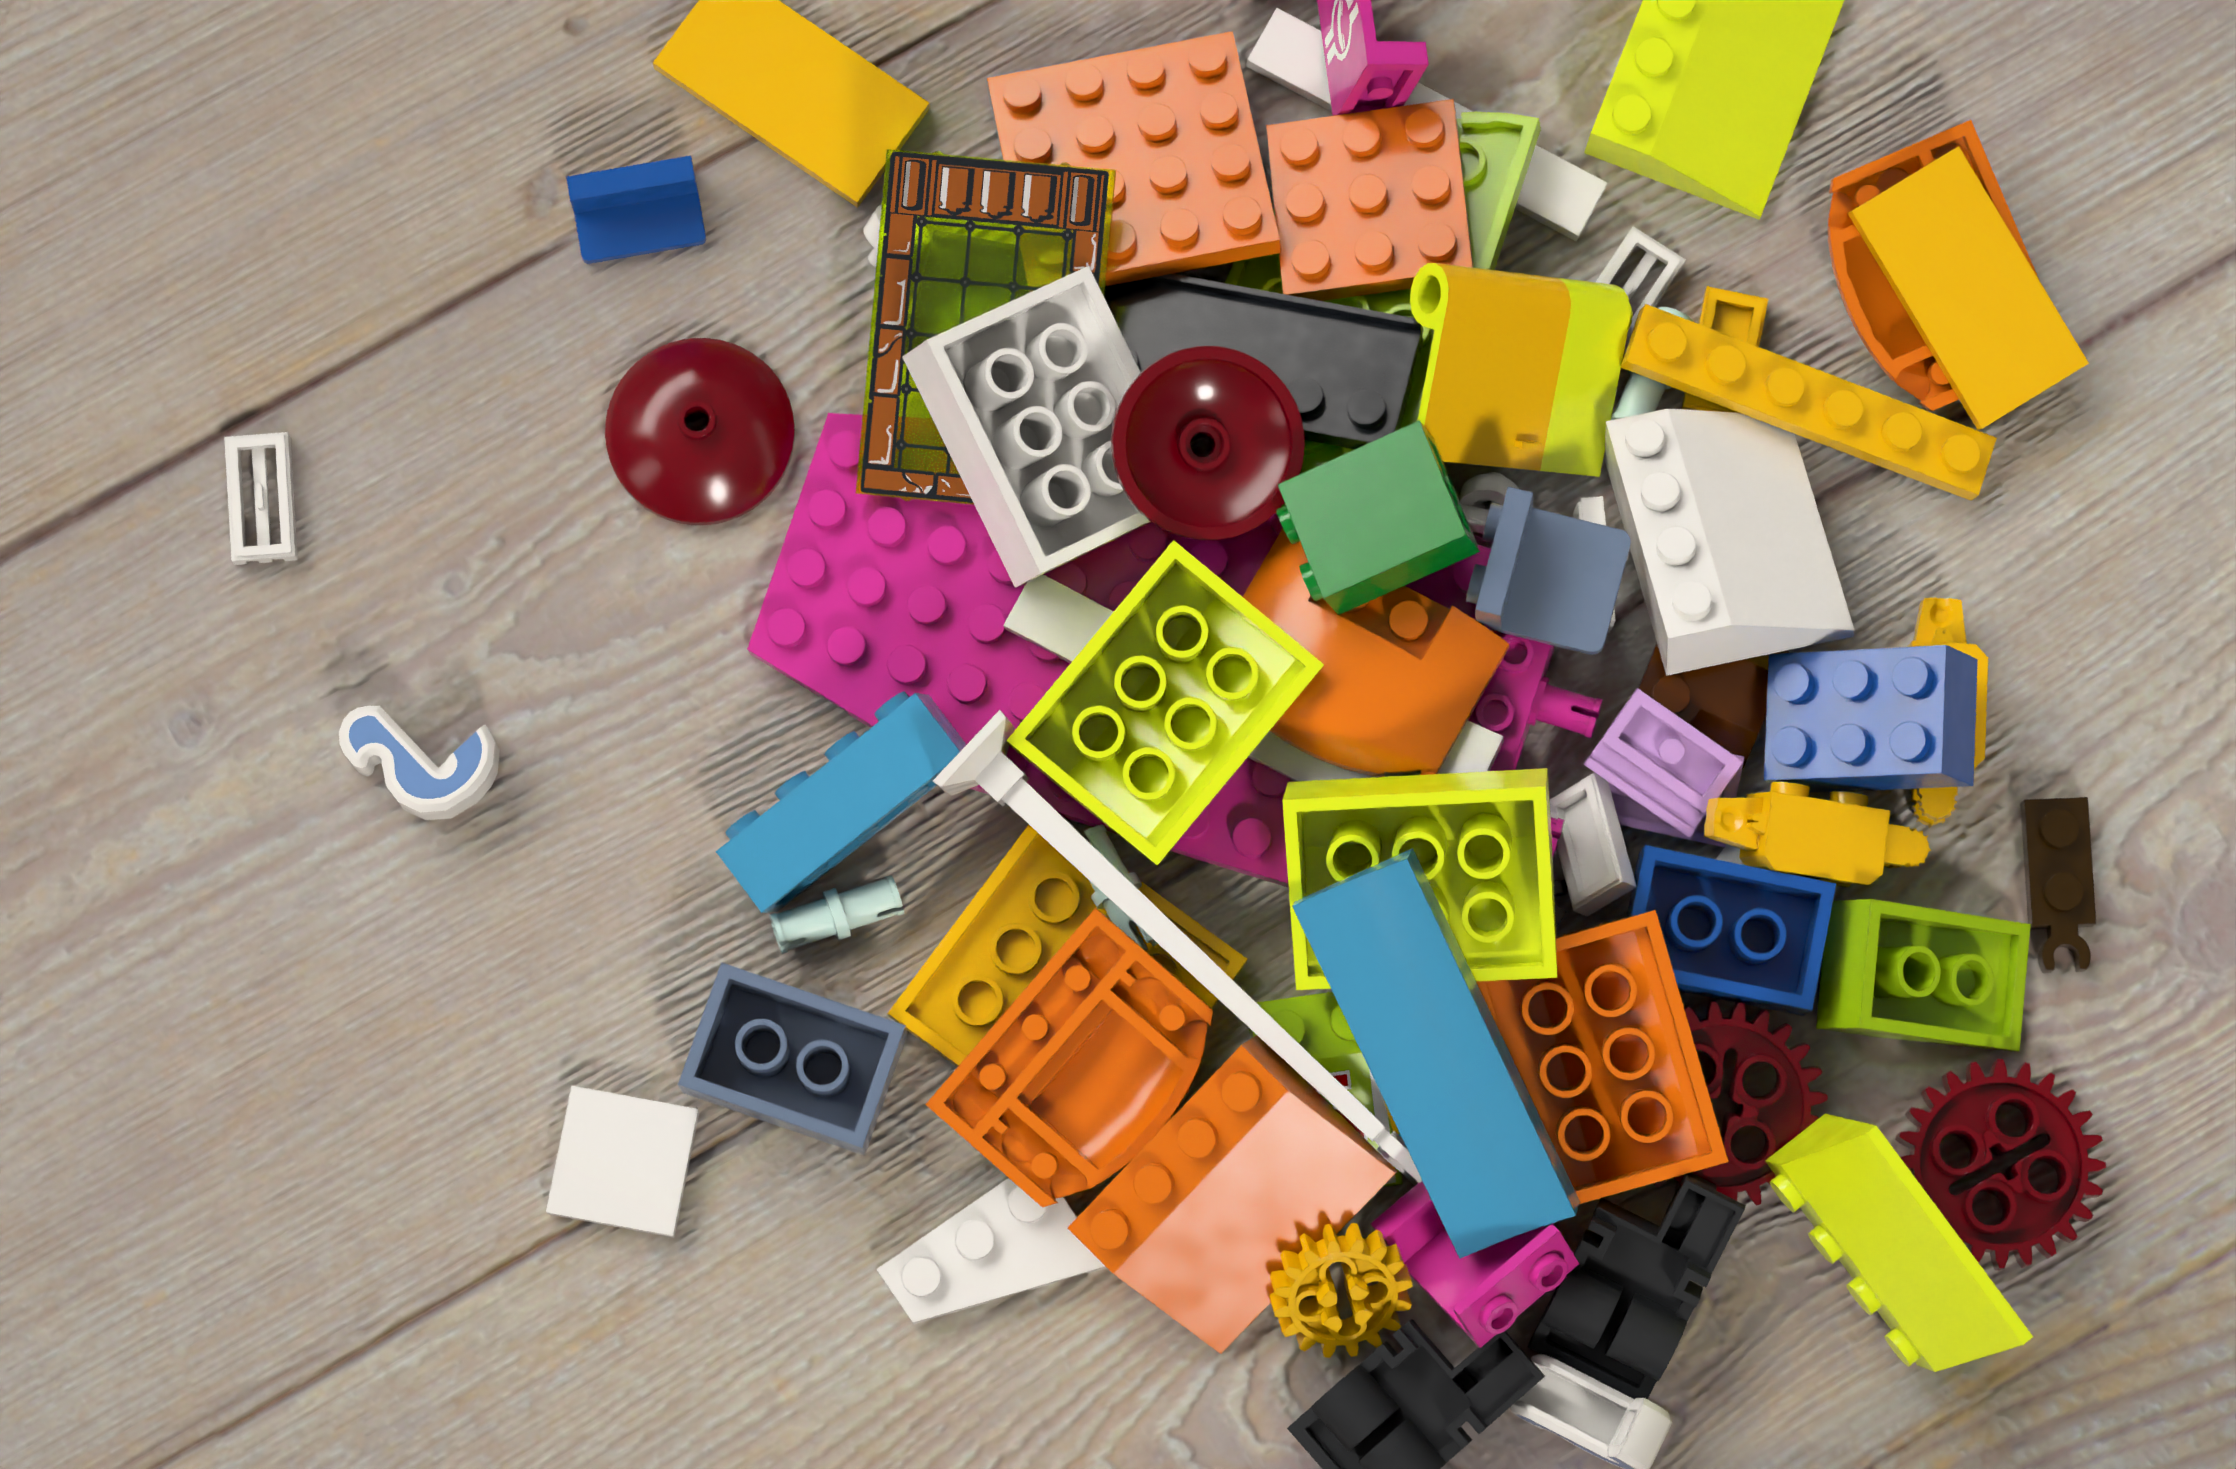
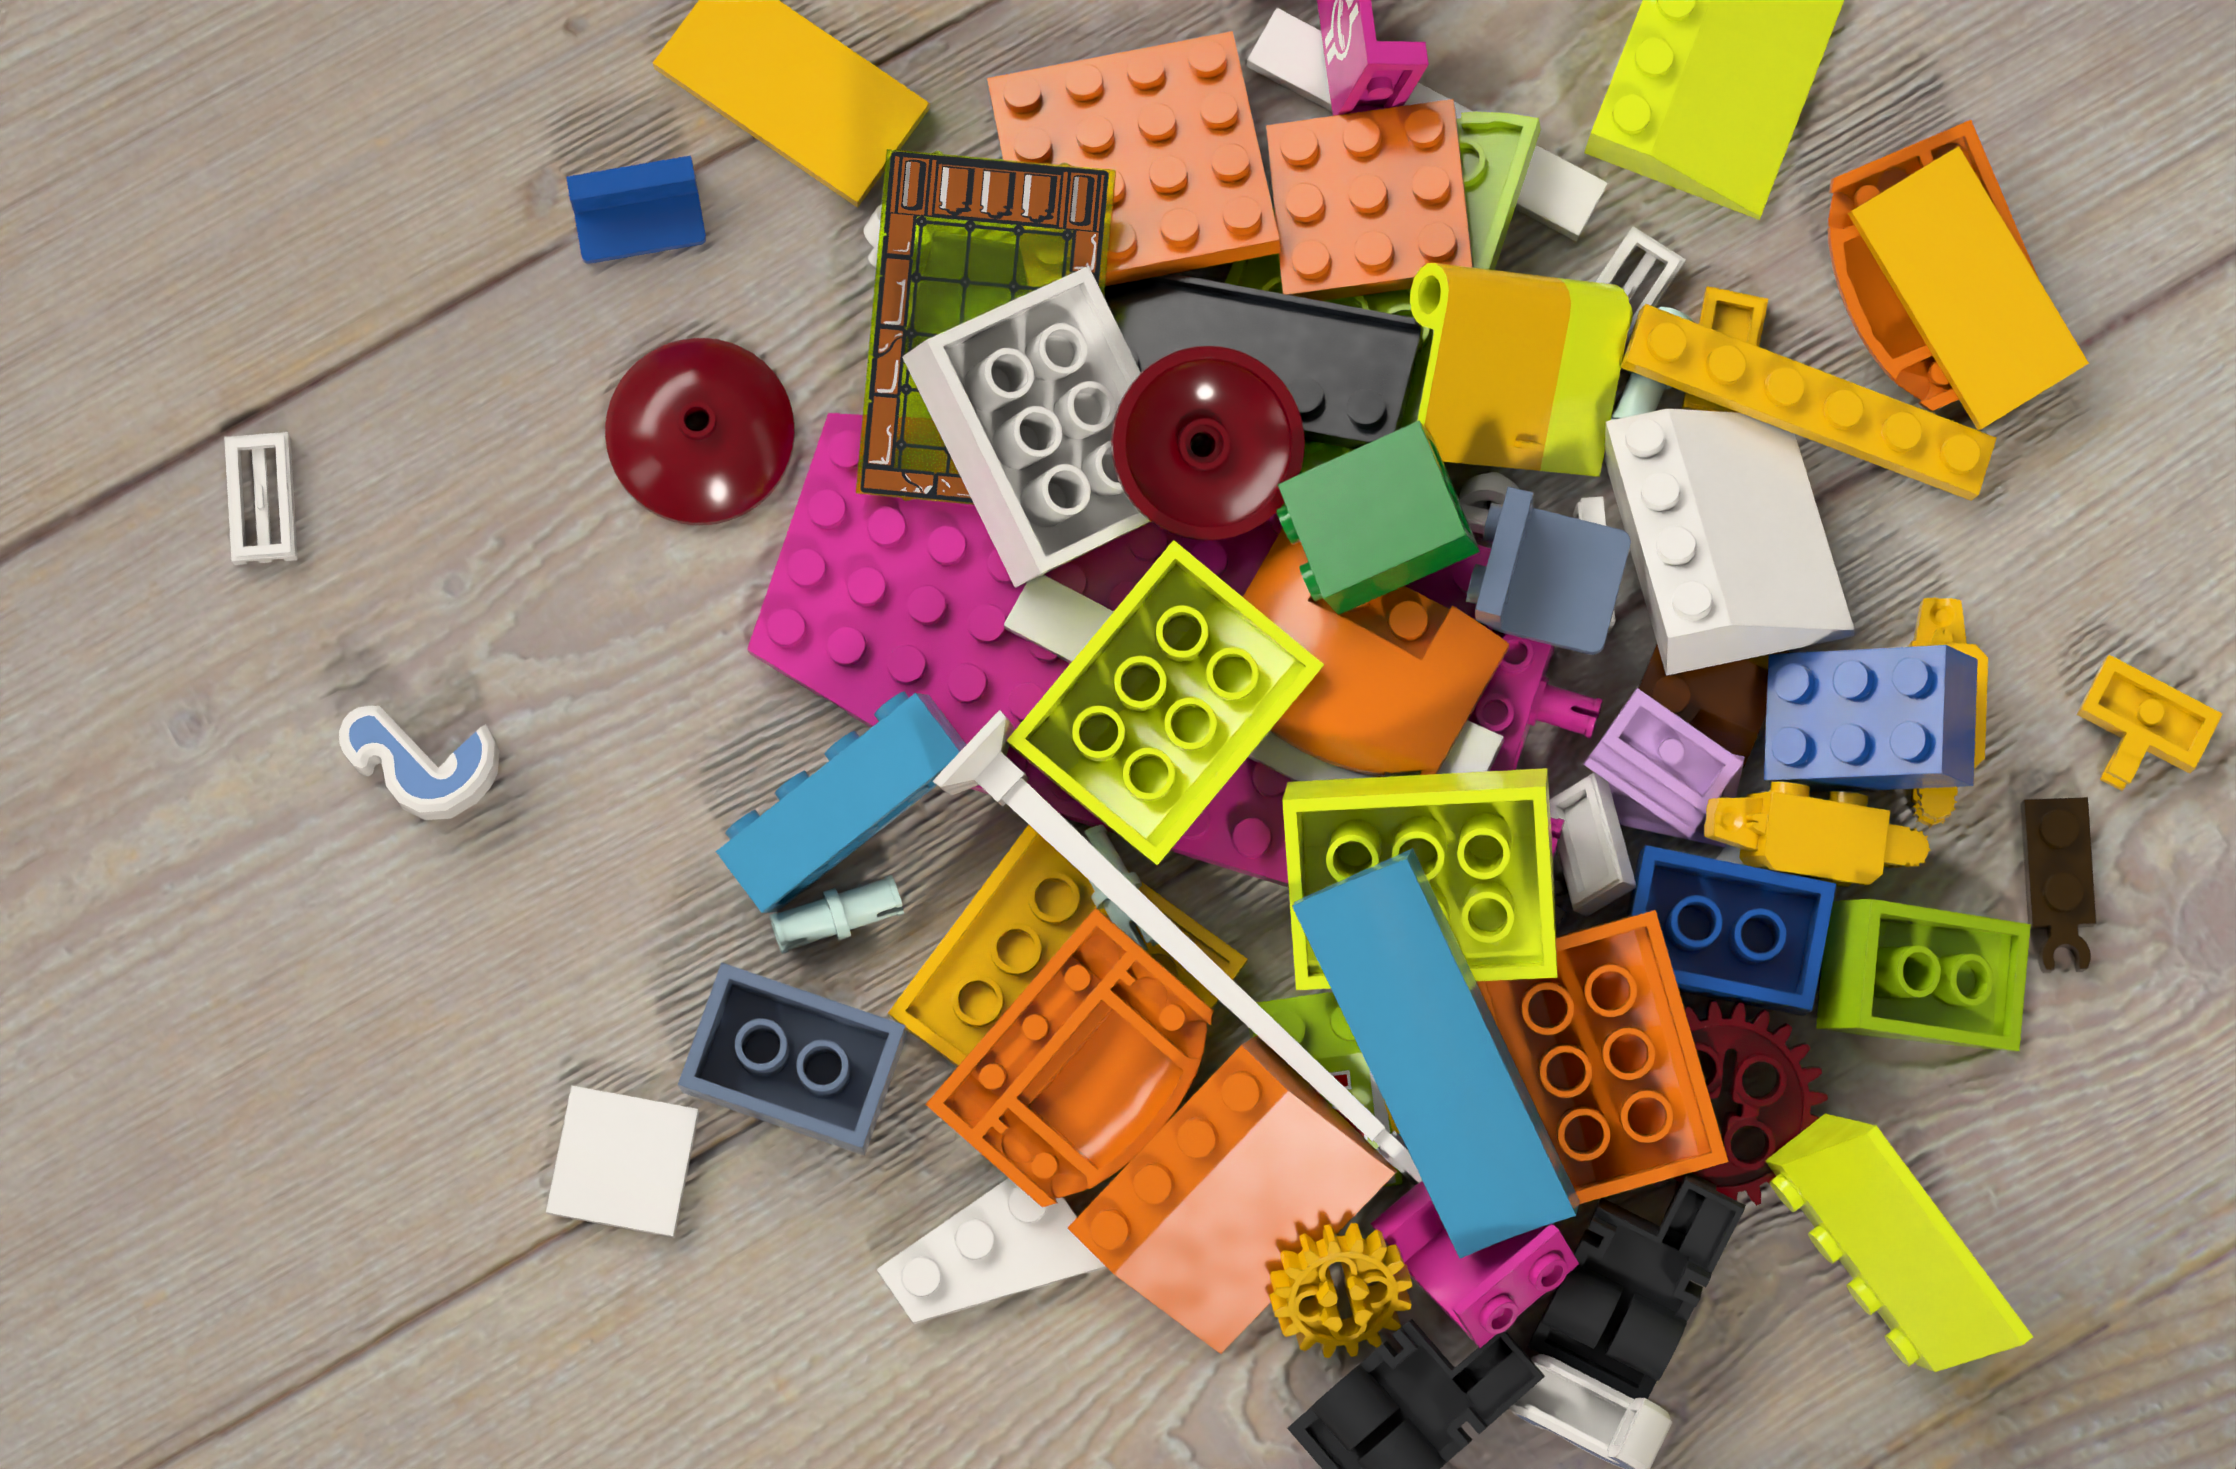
dark red gear [1895,1059,2106,1271] -> none
none -> yellow plate [2076,655,2223,791]

